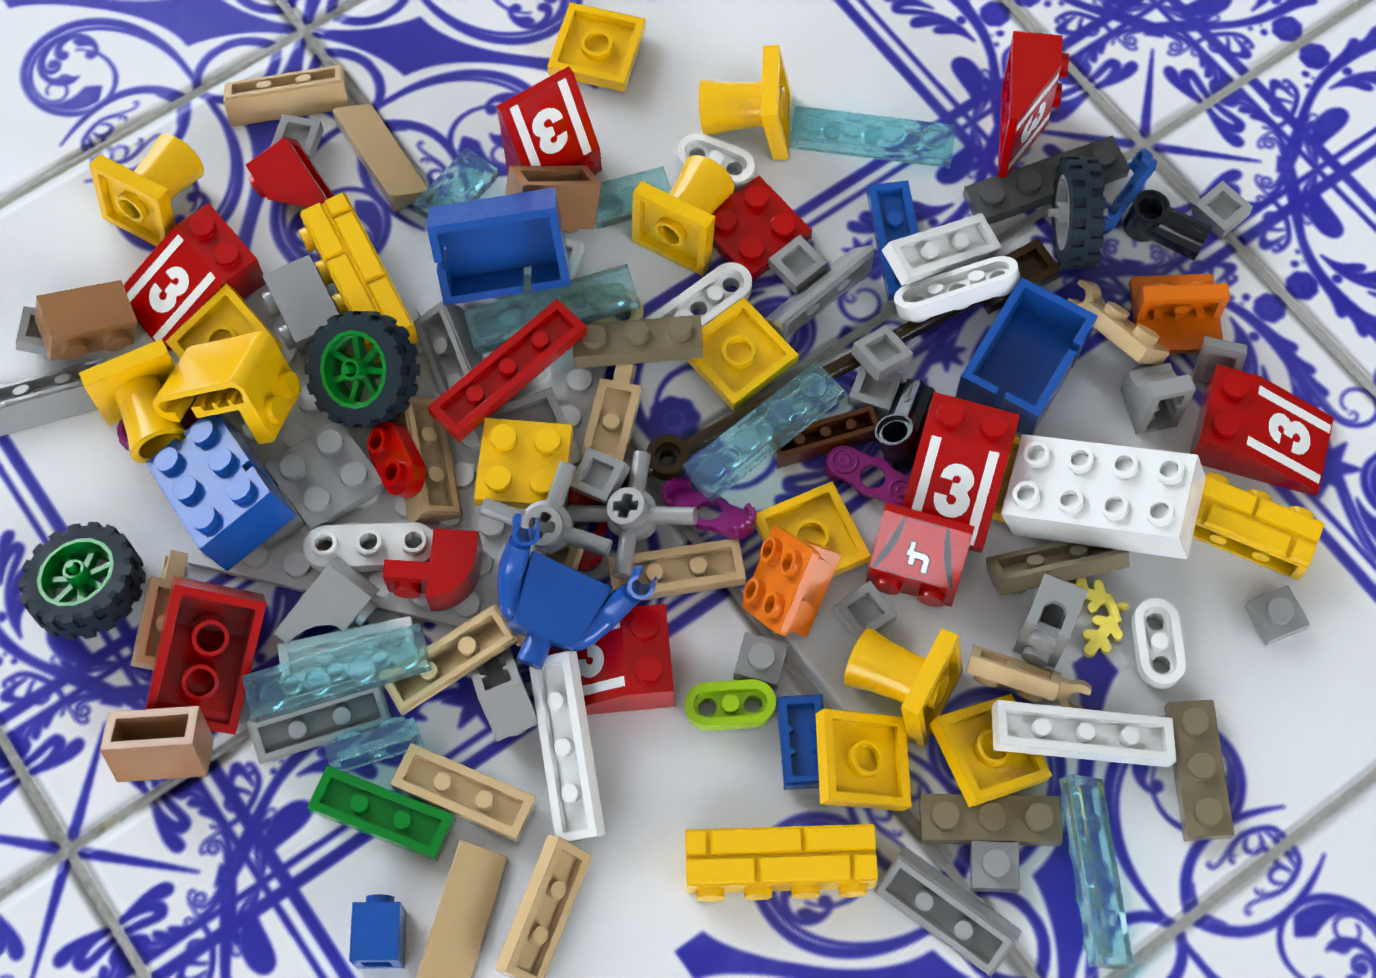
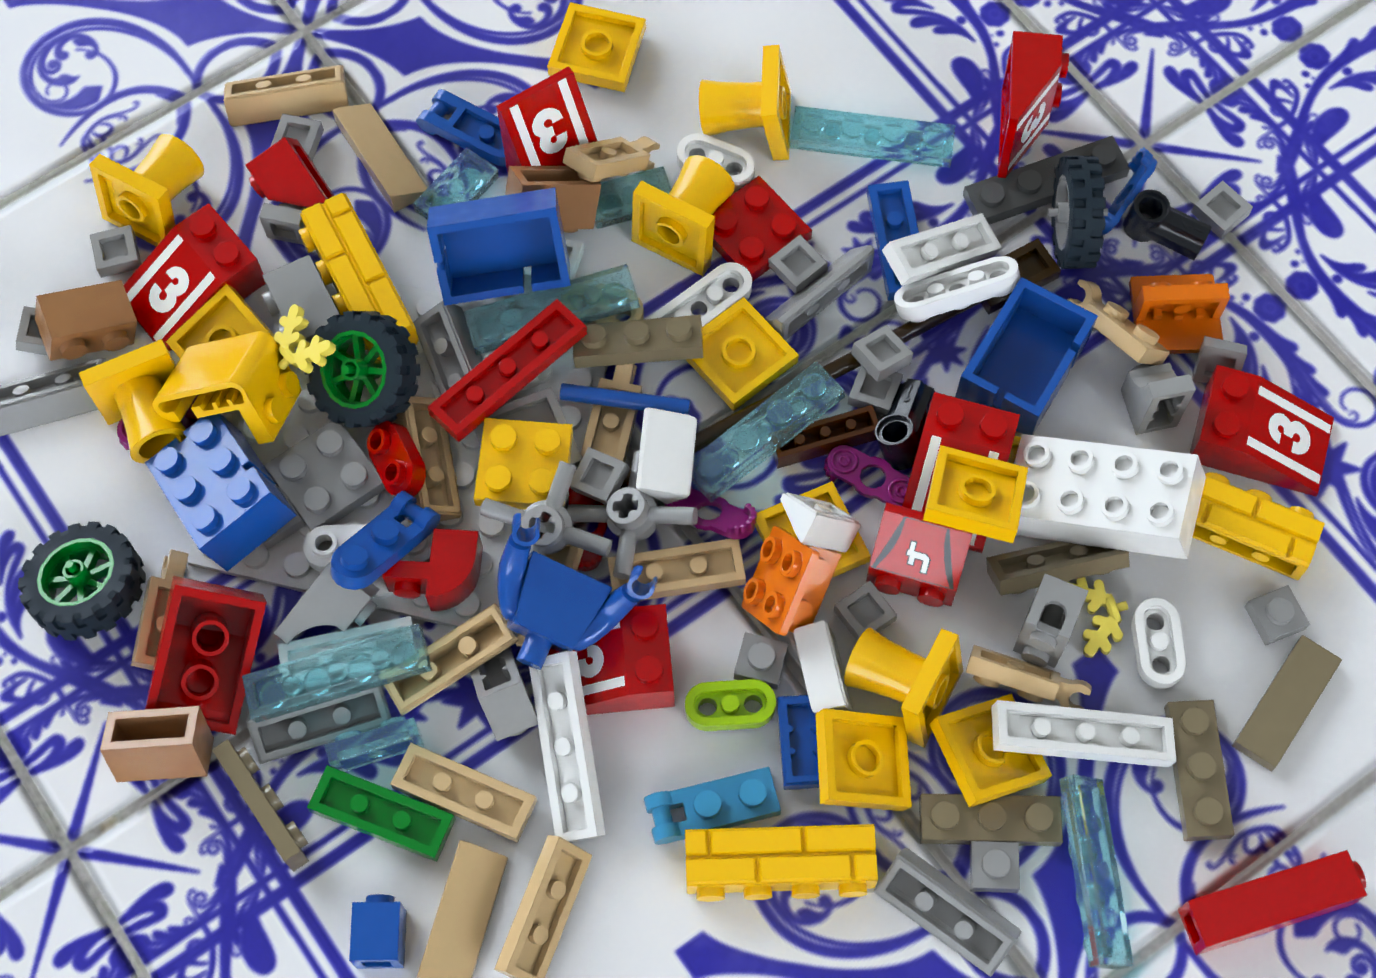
none -> light grey plate [90,225,141,278]
none -> dark tan plate [212,739,309,872]
none -> light grey plate [259,203,304,245]
none -> light yellow animal [274,304,336,374]
none -> blue plate [330,491,441,590]
none -> blue plate [416,89,506,166]
none -> blue bar [560,383,691,415]
none -> tan plate [563,136,660,182]
none -> white slope [636,407,697,504]
none -> dark azure plate [644,767,781,845]
none -> white slope [780,492,861,552]
none -> white slope [794,620,854,713]
none -> yellow plate [923,445,1028,544]
none -> red brick [1178,850,1367,955]
none -> dark tan tile [1232,635,1342,772]

